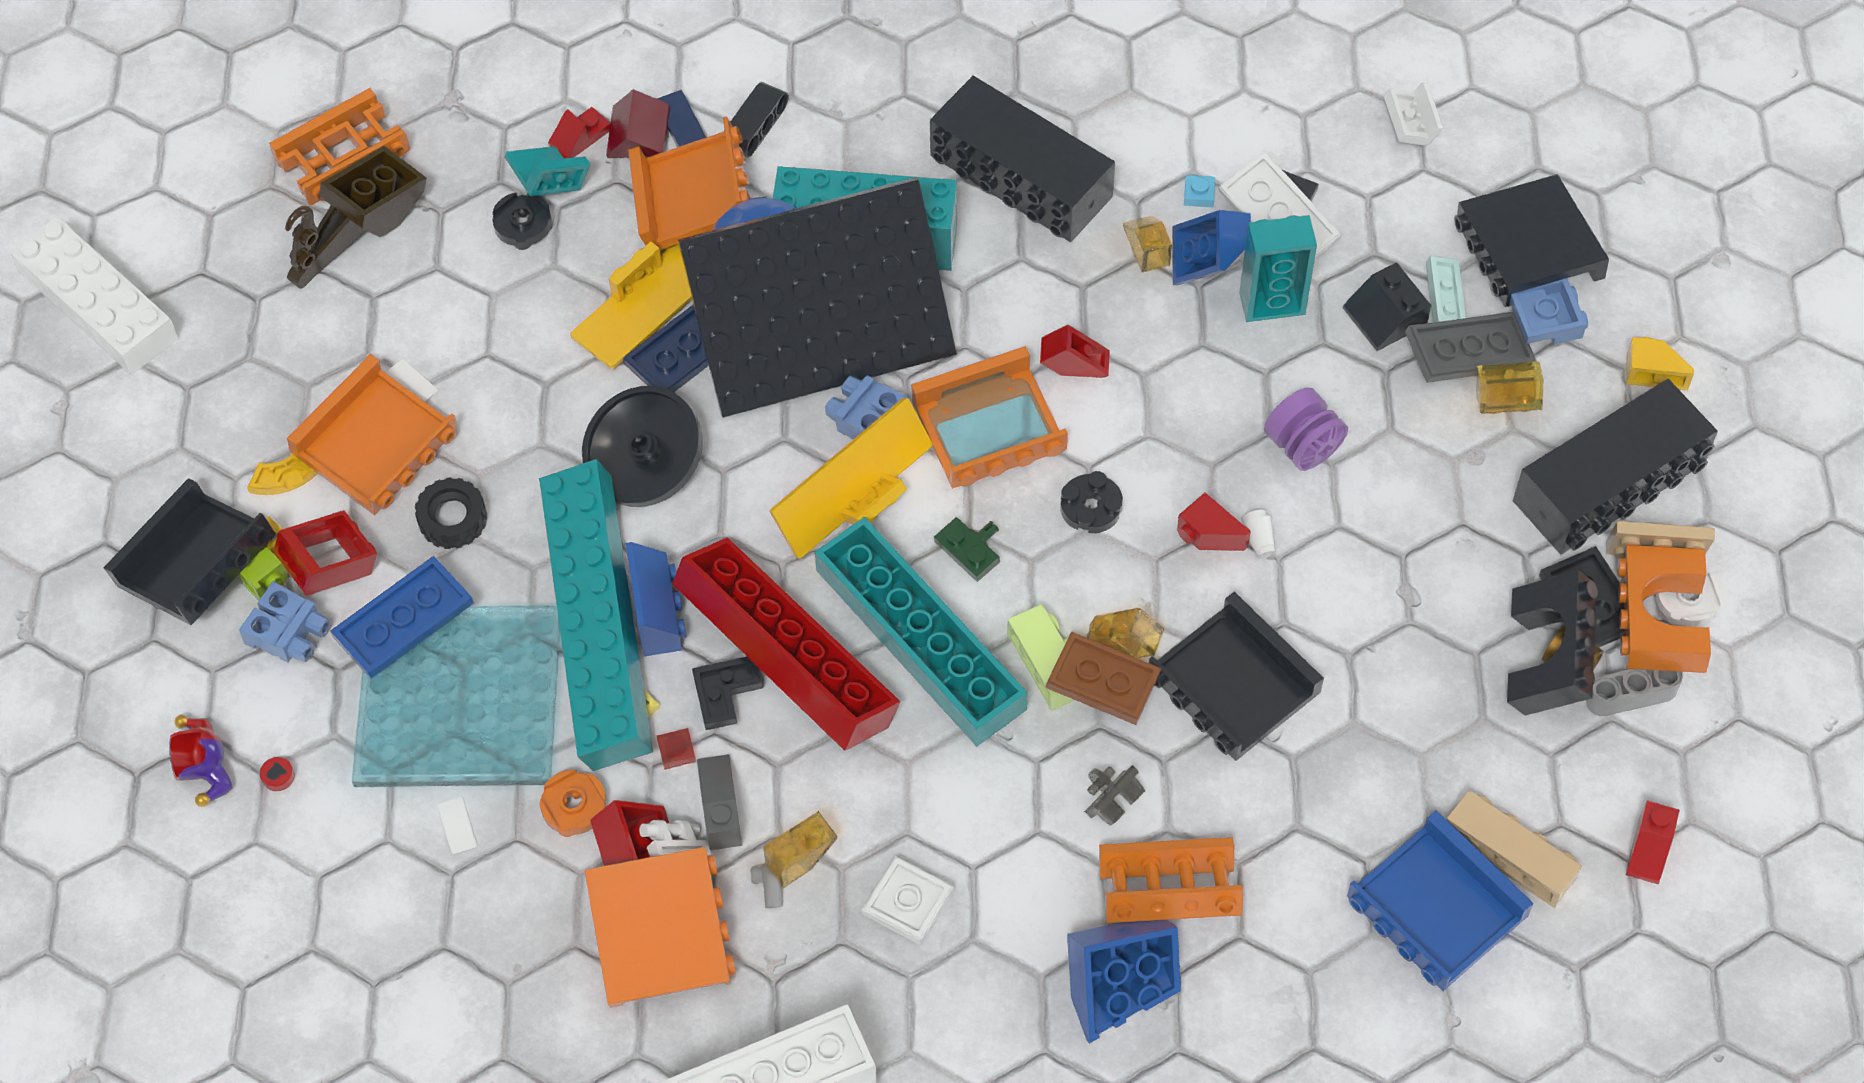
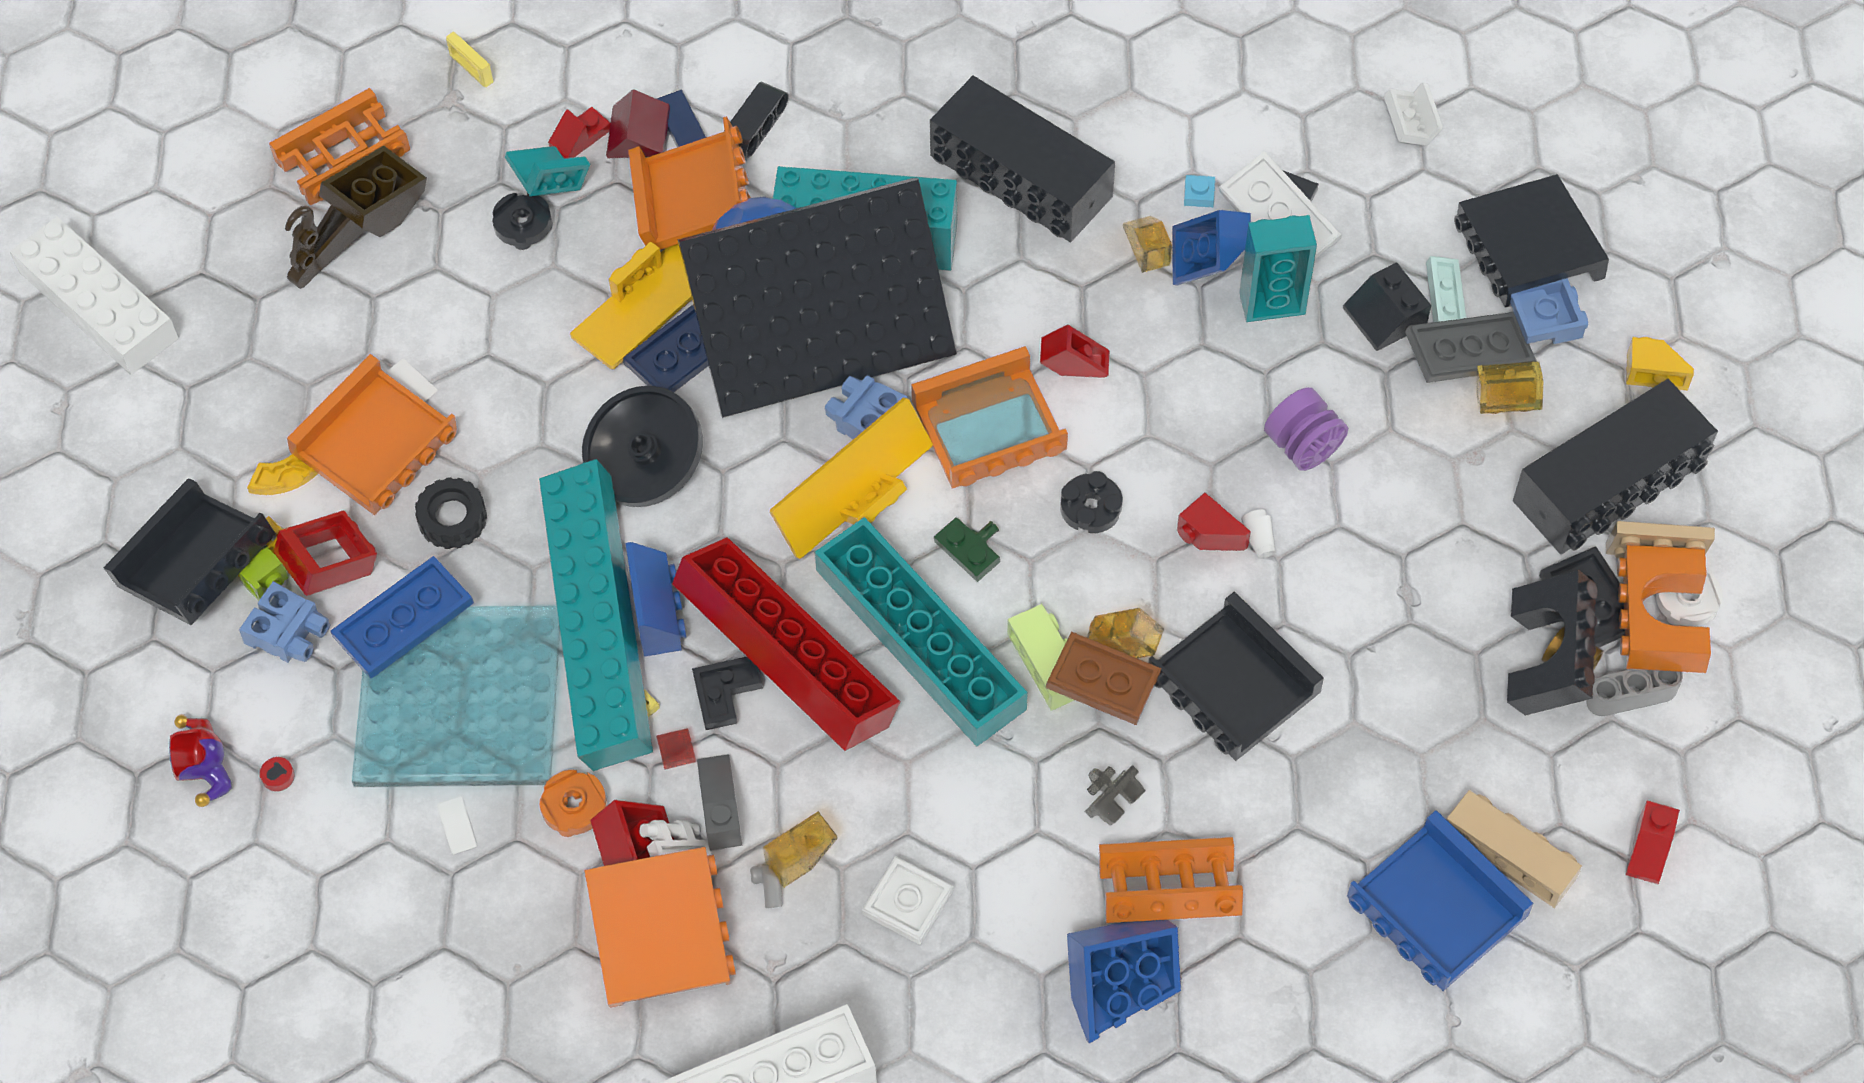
none -> light yellow tile [446,31,494,87]

